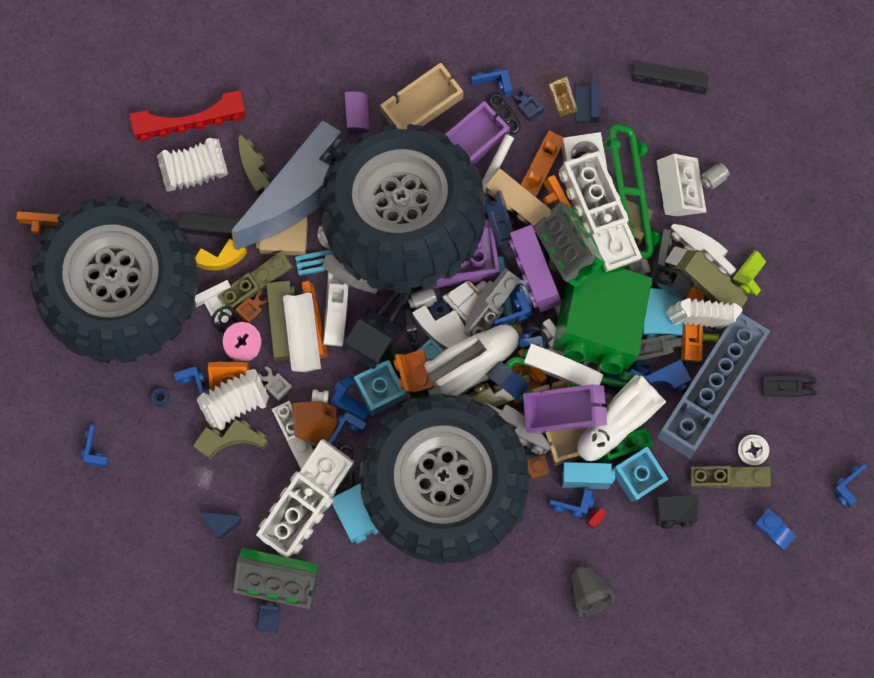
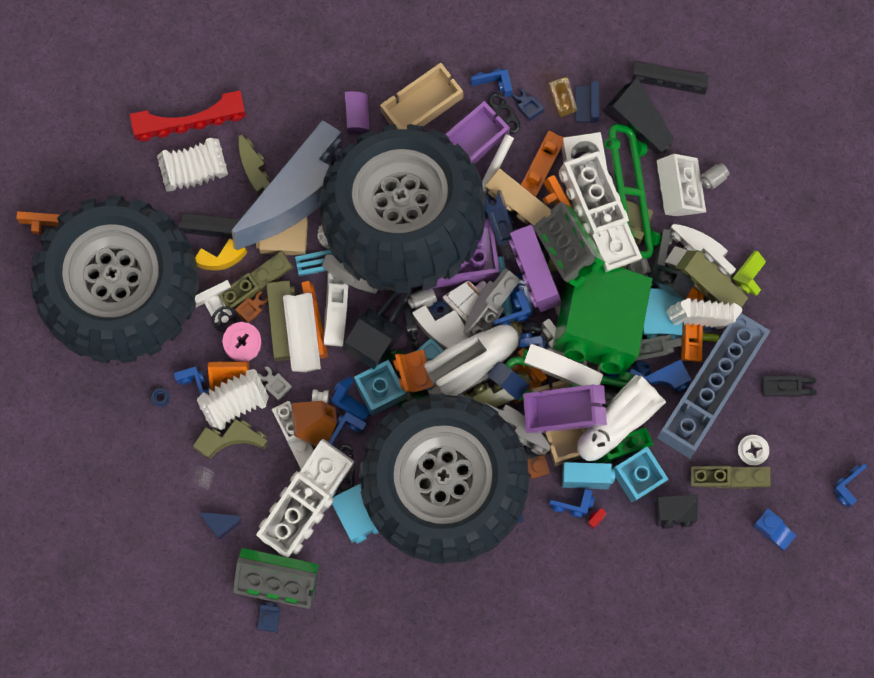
blue bracket [81,424,110,468] -> none
dark grey cone [572,566,615,617] -> none
none -> black slope [602,78,674,154]

